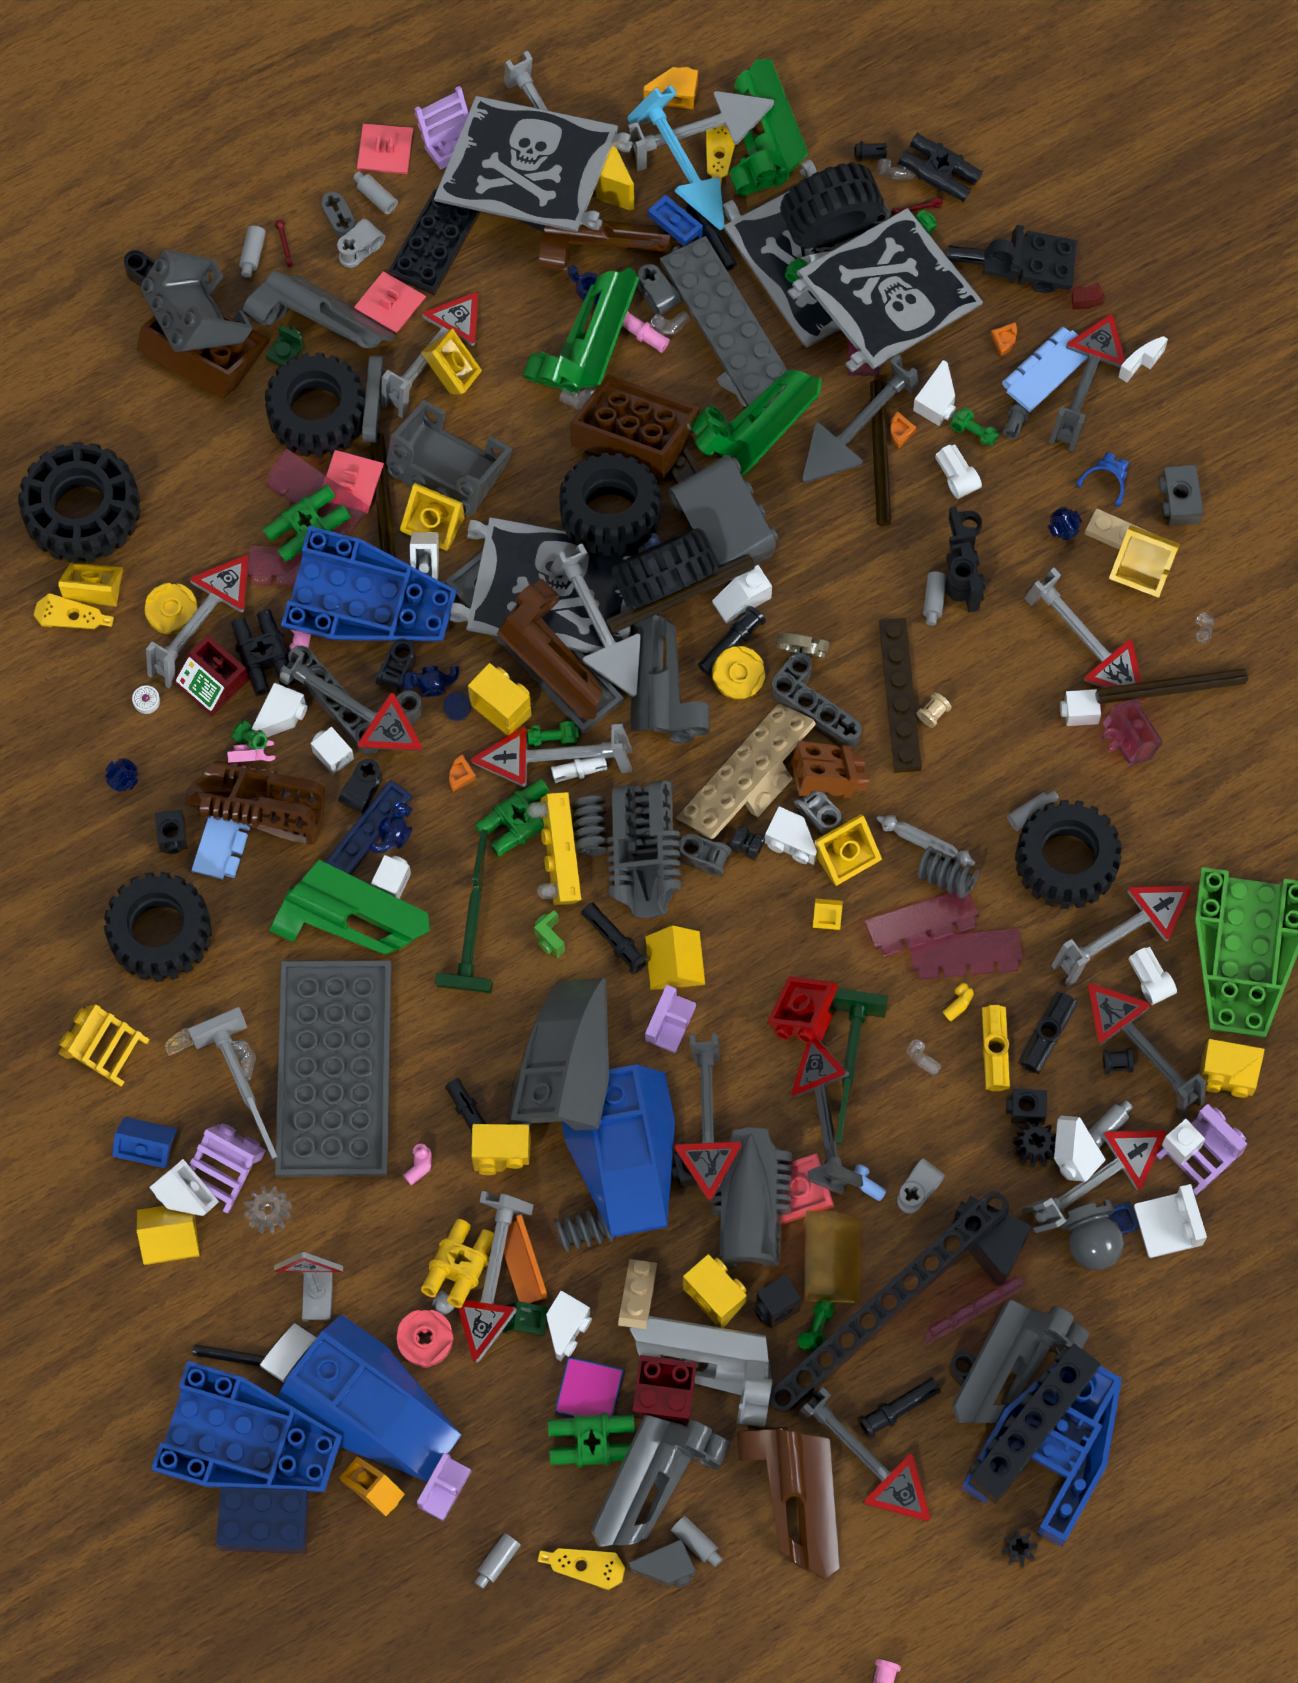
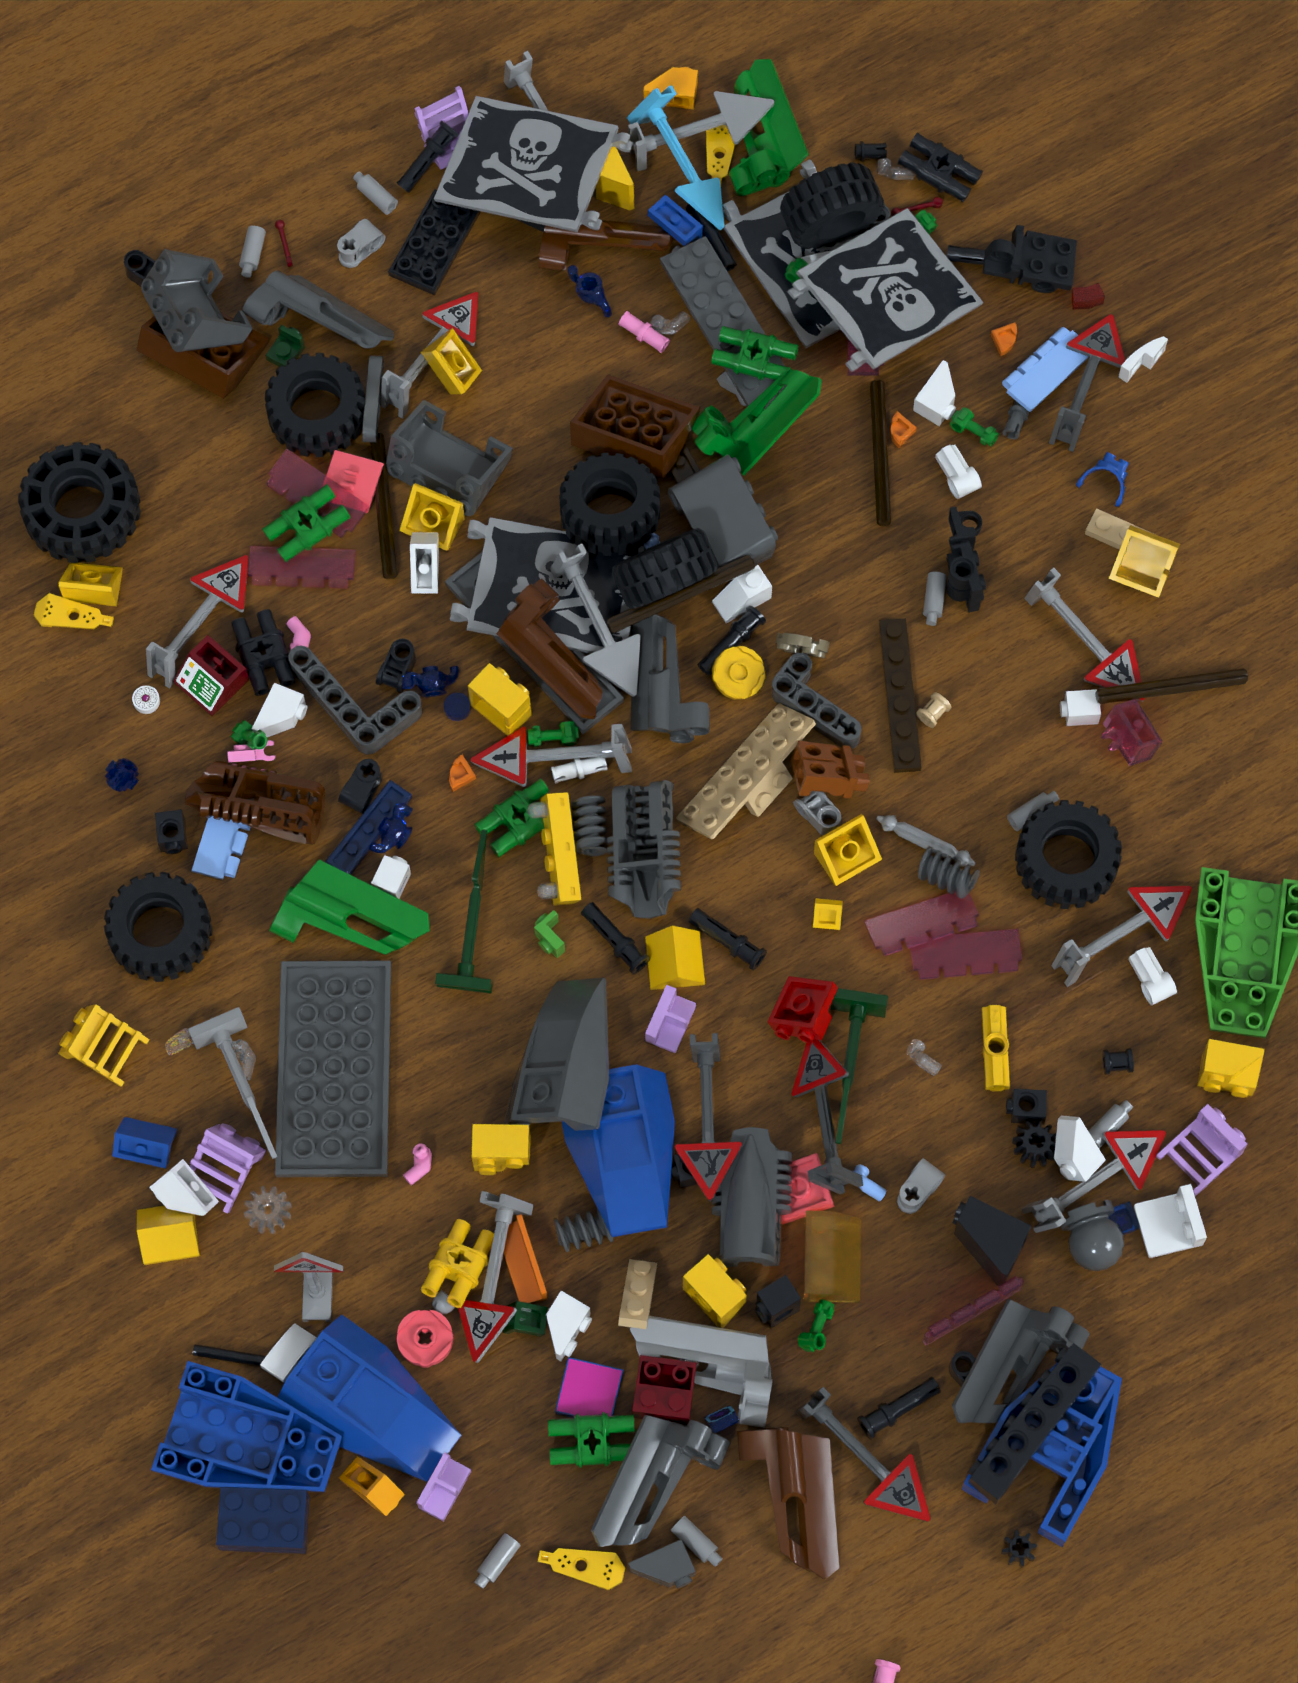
yellow tile [145,583,198,635] -> none
dark grey piece [279,647,422,751] -> none
blue wedge [281,526,457,641] -> none
white brick [311,727,354,775] -> none
dark grey beam [321,192,356,238] -> none
coral piece [354,271,426,334] -> none
coral piece [357,124,414,174] -> none
black pin [445,1078,487,1133] -> none
green panel [522,267,639,393] -> none
clear arm [559,387,596,410] -> none
dark grey piece [637,264,681,316] -> none
dark grey piece [678,834,732,877] -> none
black wheel [730,826,765,861] -> none
white slope [765,807,817,865] -> none
black beam [770,1191,1009,1412] -> none
dark grey piece [802,354,919,483] -> none
yellow arm [942,983,974,1022] -> none
black piece [1018,991,1078,1074] -> none
clear blue gear [1047,507,1082,540] -> none
dark grey piece [1088,983,1206,1120] -> none
dark grey brick [1158,465,1203,526] -> none
white brick [1162,1119,1205,1165] -> none
clear arm [1195,612,1215,643] -> none
none -> black pin [396,120,459,193]
none -> black pin [688,908,767,971]
none -> clear blue tile [704,1405,739,1433]
none -> green pin [711,326,799,381]

